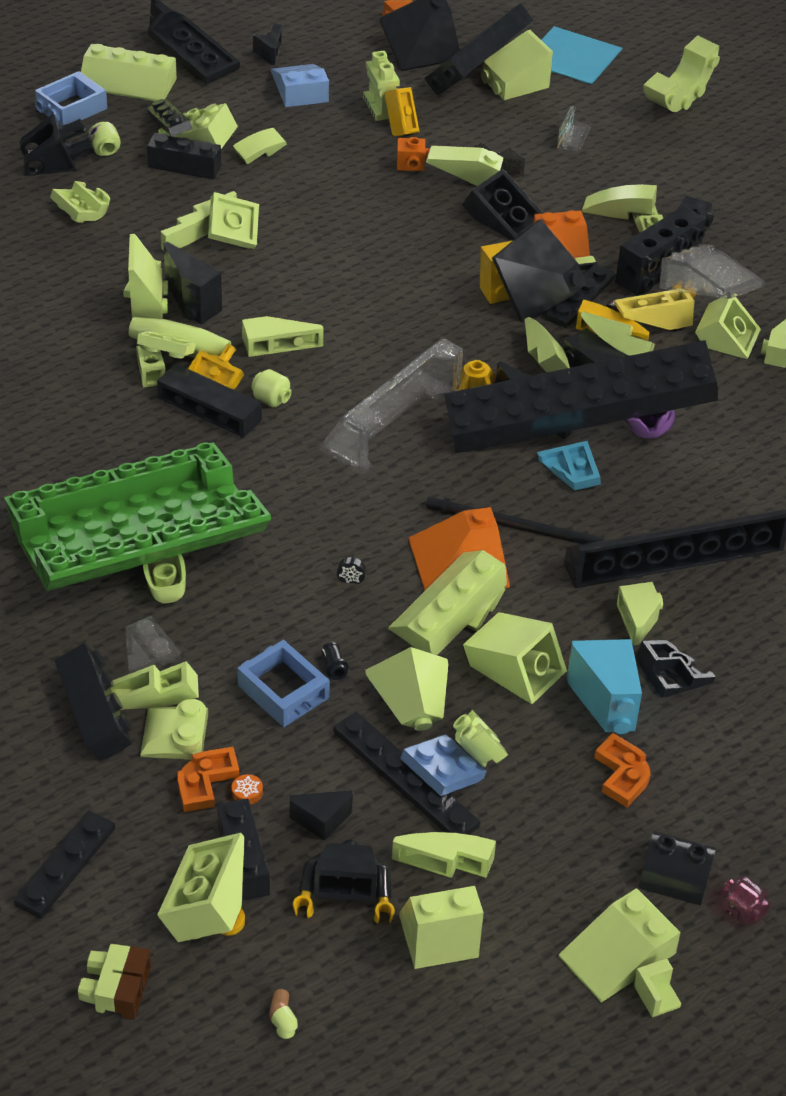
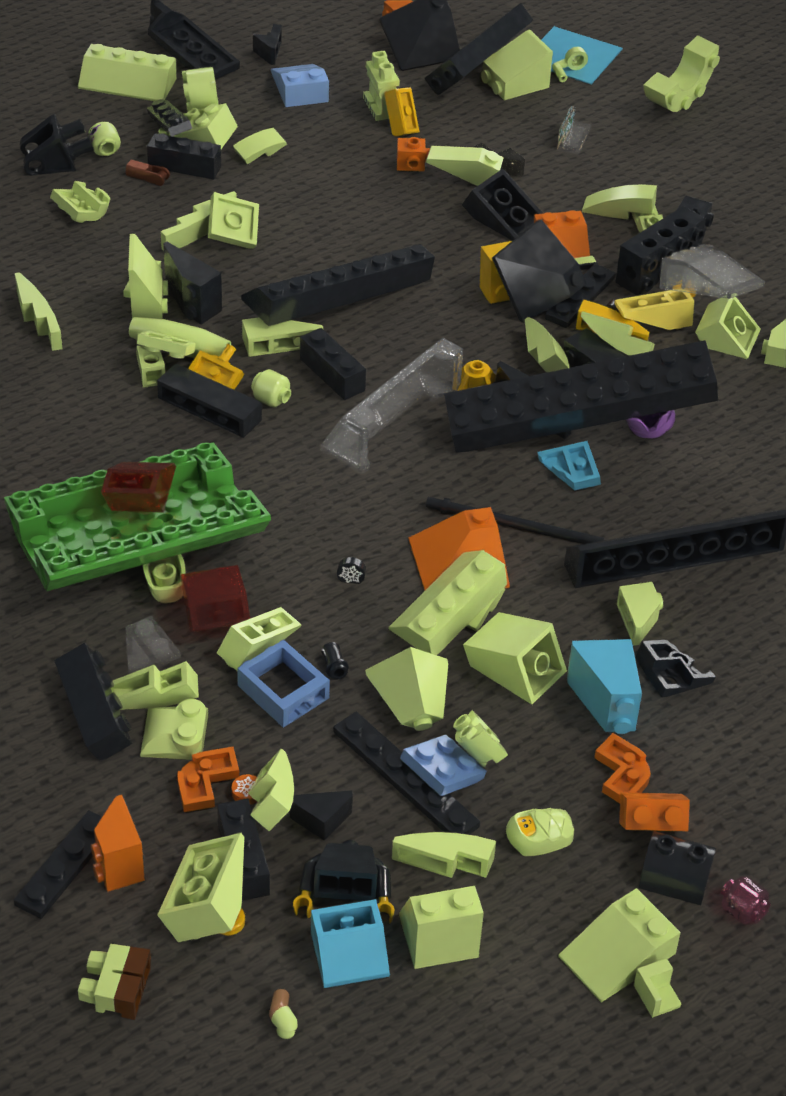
light blue window [35,71,107,126] -> none
none -> yellowish green slope [15,273,62,351]
none -> orange slope [91,795,145,892]
none -> clear red slope [101,462,176,513]
none -> copper bar [126,159,170,186]
none -> clear red slope [180,565,250,632]
none -> yellowish green brick [182,67,219,112]
none -> yellowish green slope [217,607,301,670]
none -> black slope [241,244,435,326]
none -> yellowish green slope [248,749,294,831]
none -> black brick [300,328,366,400]
none -> medium azure slope [311,899,390,988]
none -> yellowish green piece [506,808,574,856]
none -> yellowish green plate [552,47,588,82]
none -> orange brick [619,792,690,831]

